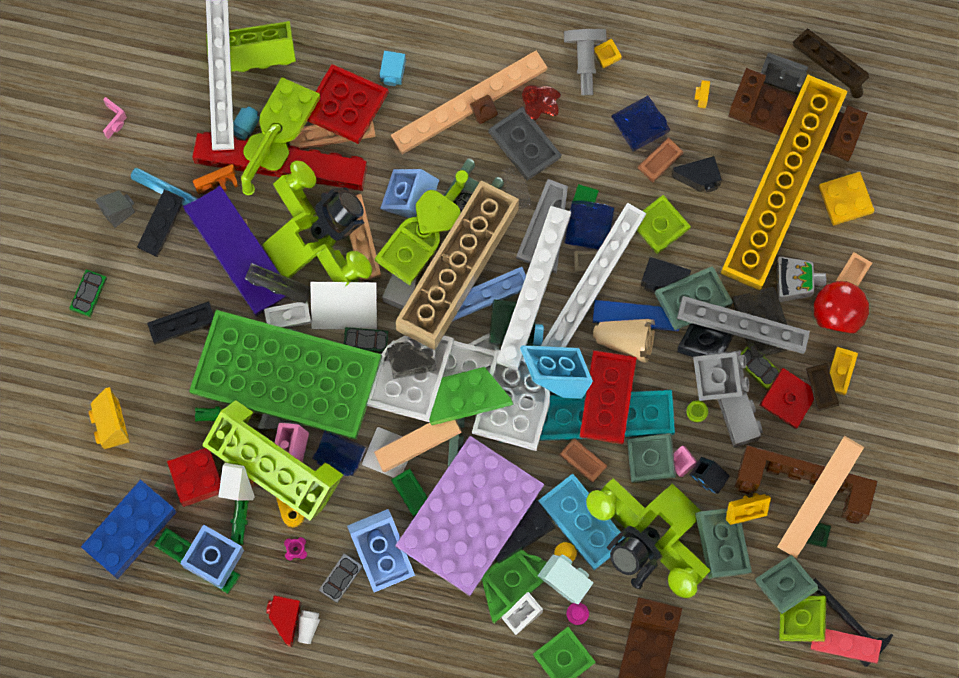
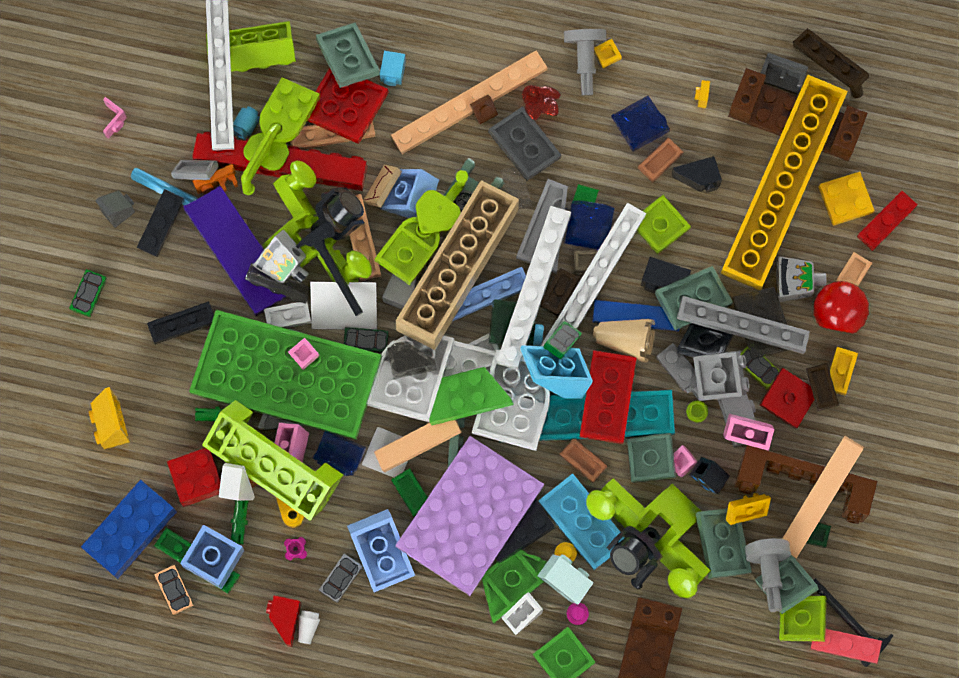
none -> tile [154,565,194,615]
none -> light grey tile [171,160,219,180]
none -> light grey torso [253,230,309,284]
none -> bright pink plate [288,338,320,370]
none -> black piece [296,221,363,316]
none -> sand green plate [316,23,380,88]
none -> tan tile [363,165,402,208]
none -> dark brown plate [540,268,579,316]
none -> tile [543,321,582,359]
none -> light grey hinge [656,343,699,400]
none -> bright pink brick [723,414,774,450]
none -> light grey piece [745,538,791,612]
none -> red plate [857,191,918,251]

